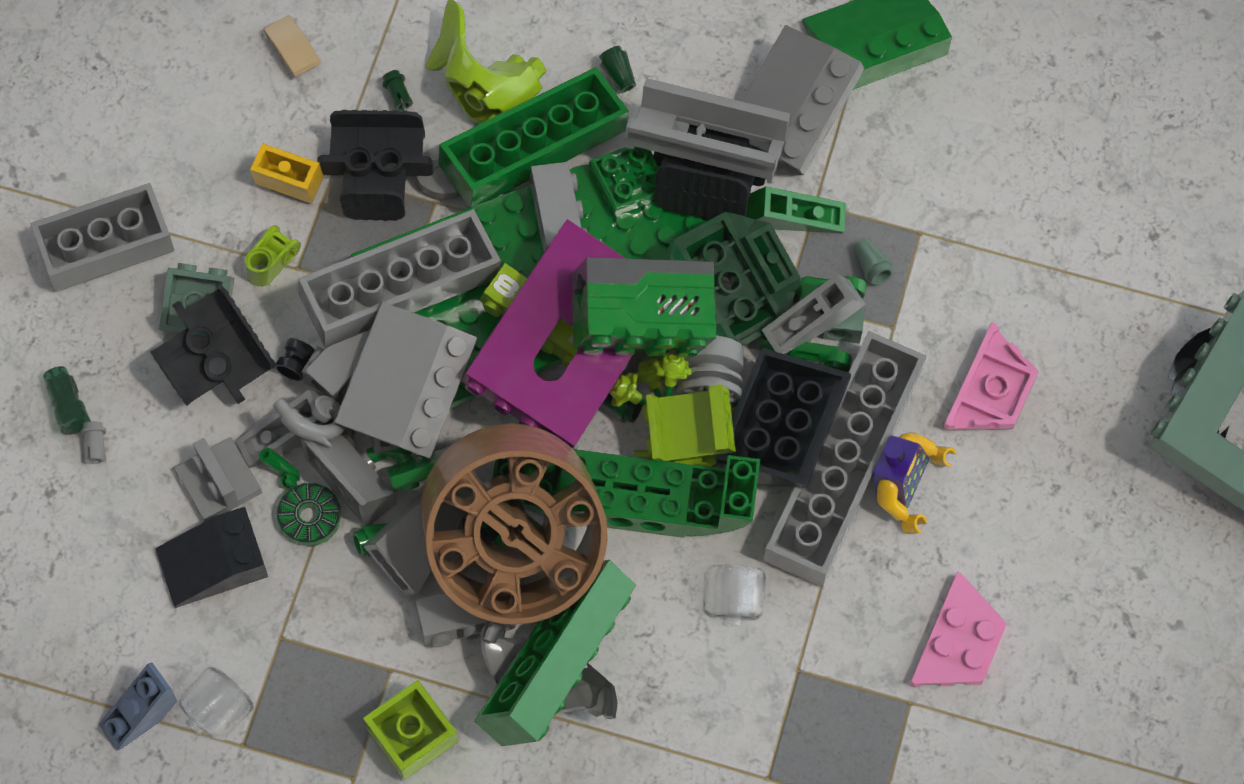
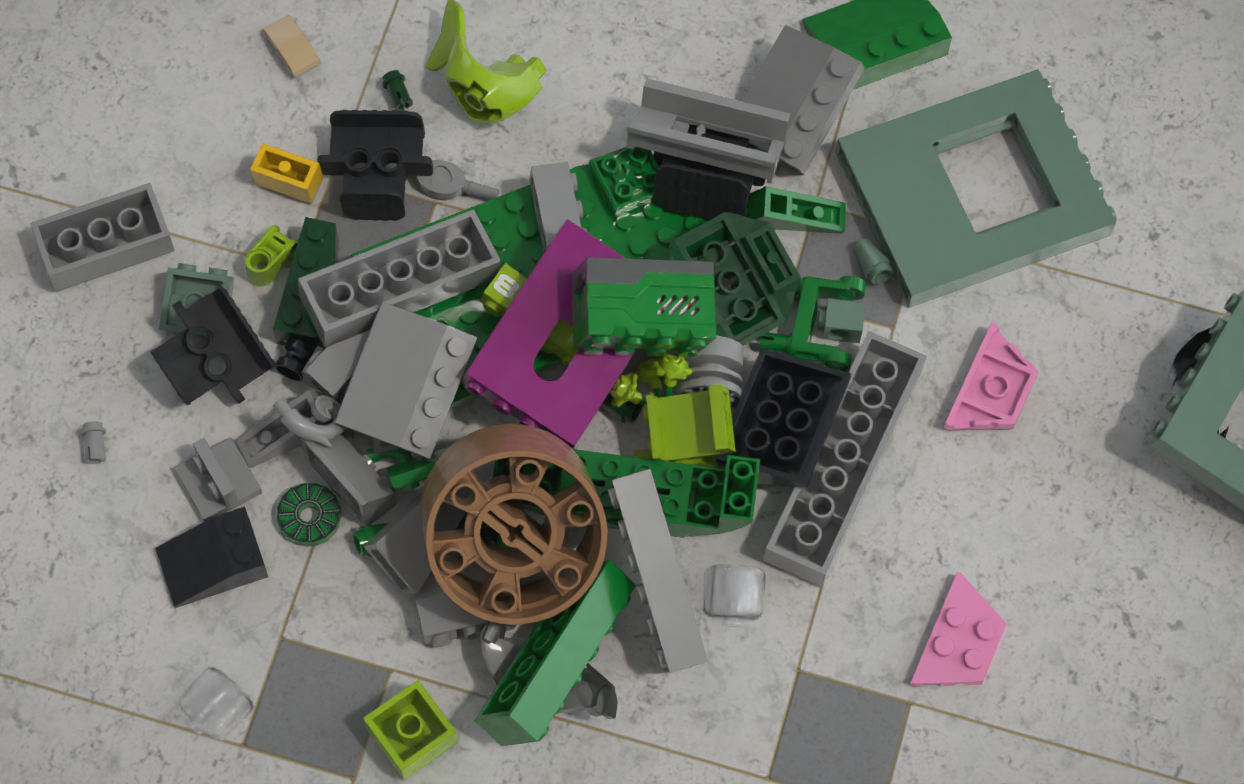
clear green axle [43,366,91,435] -> none
sand blue slope [99,662,177,750] -> none
green arm [259,448,300,489] -> none
green brick [438,67,629,208] -> none
dark green cone [599,46,637,93] -> none
light grey slope [762,274,866,354] -> none
torso [873,432,956,534] -> none
none -> dark green wedge [273,217,339,349]
none -> light grey brick [608,469,708,673]
none -> sand green panel [835,69,1117,308]

